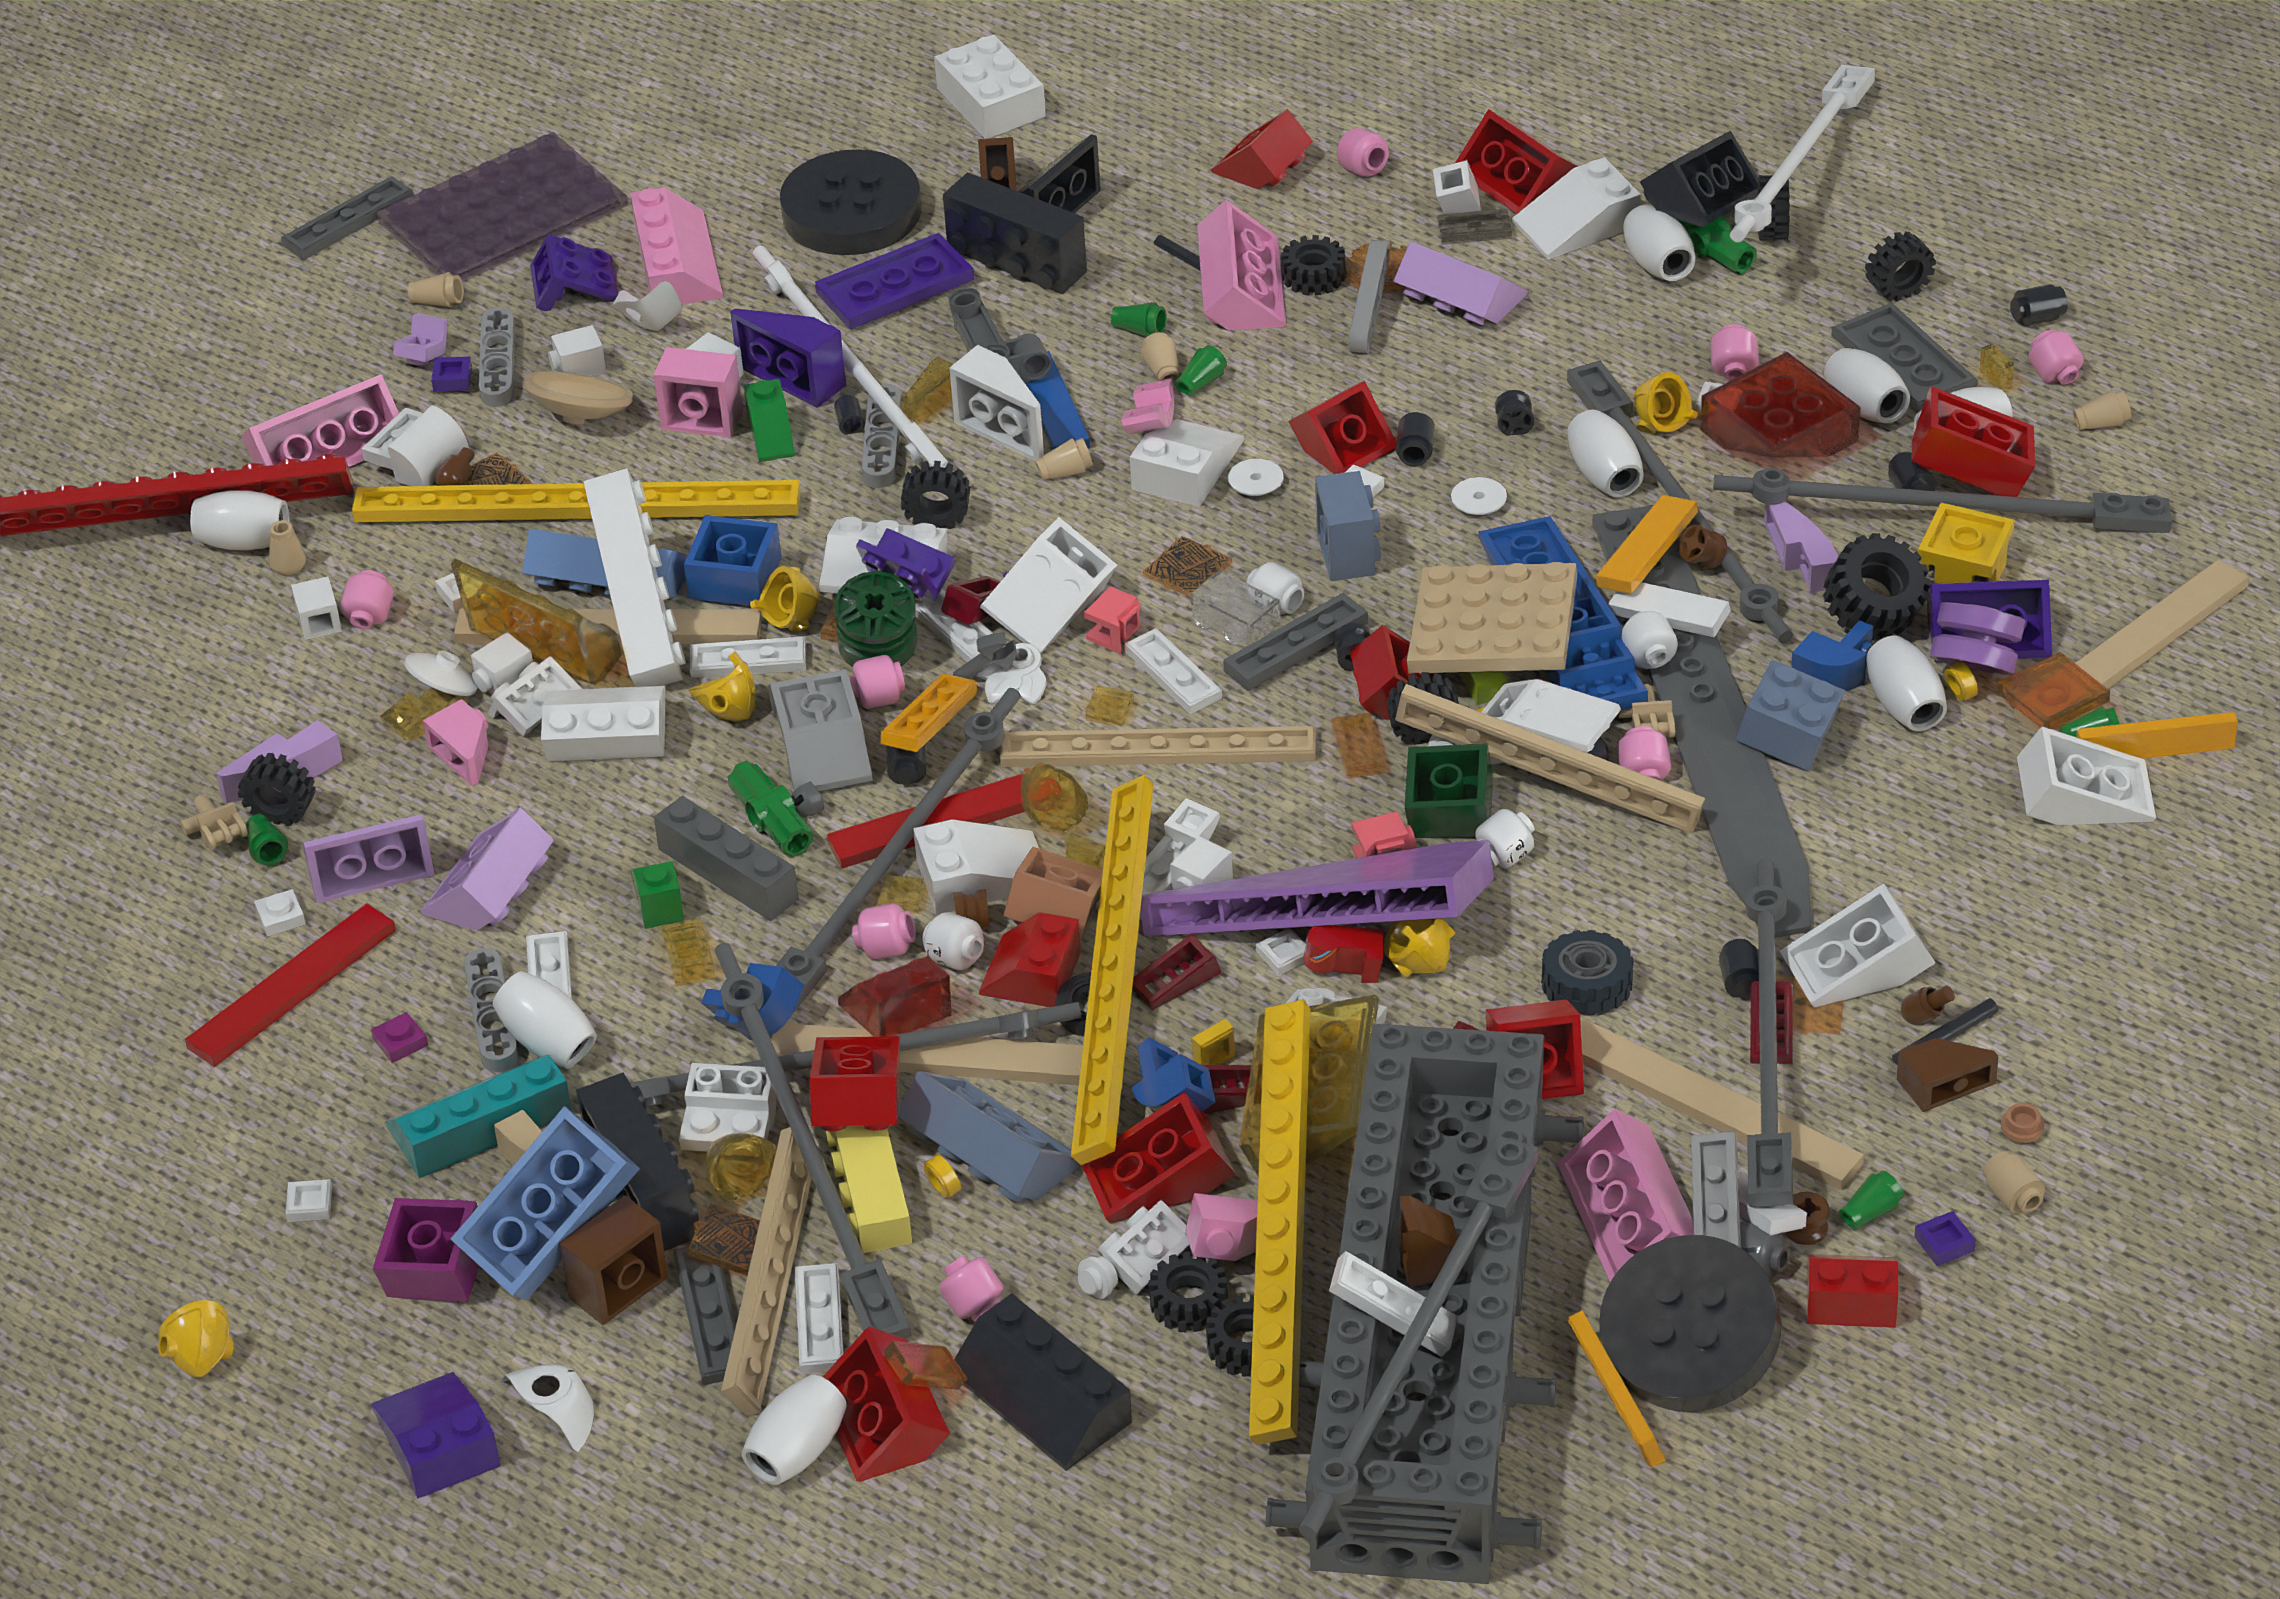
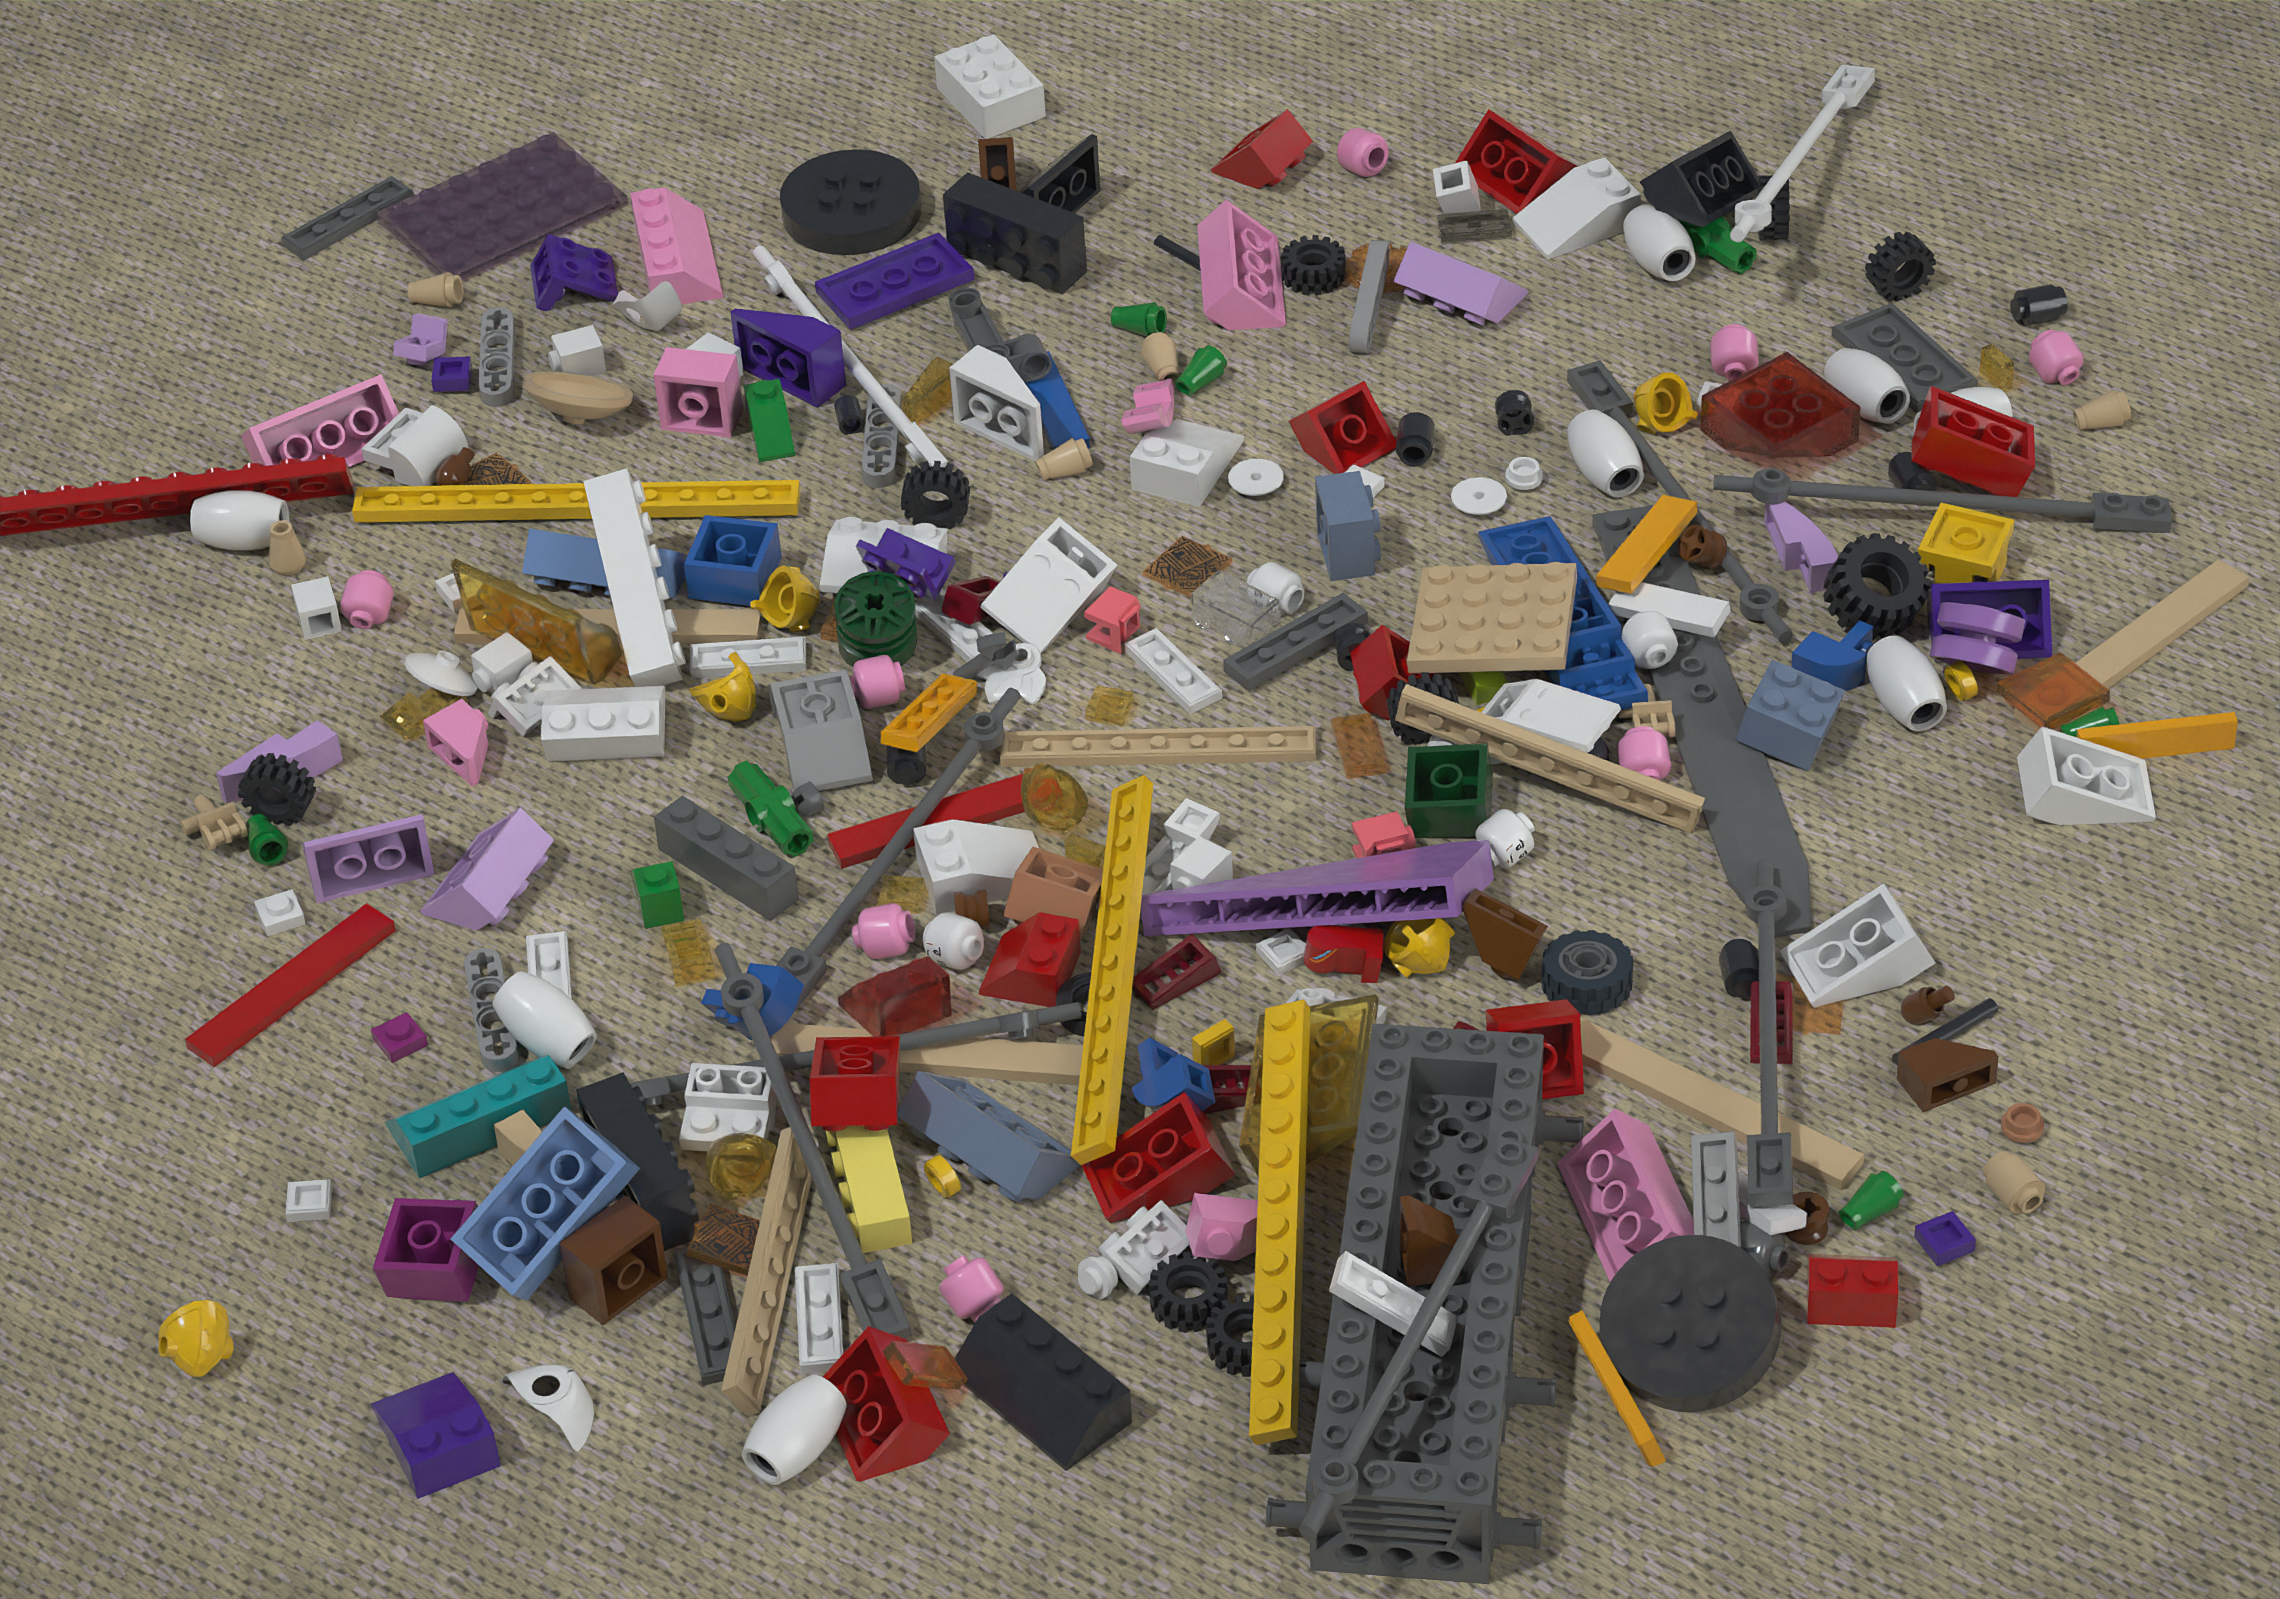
none -> reddish brown slope [1462,888,1548,980]
none -> white plate [1505,457,1543,490]

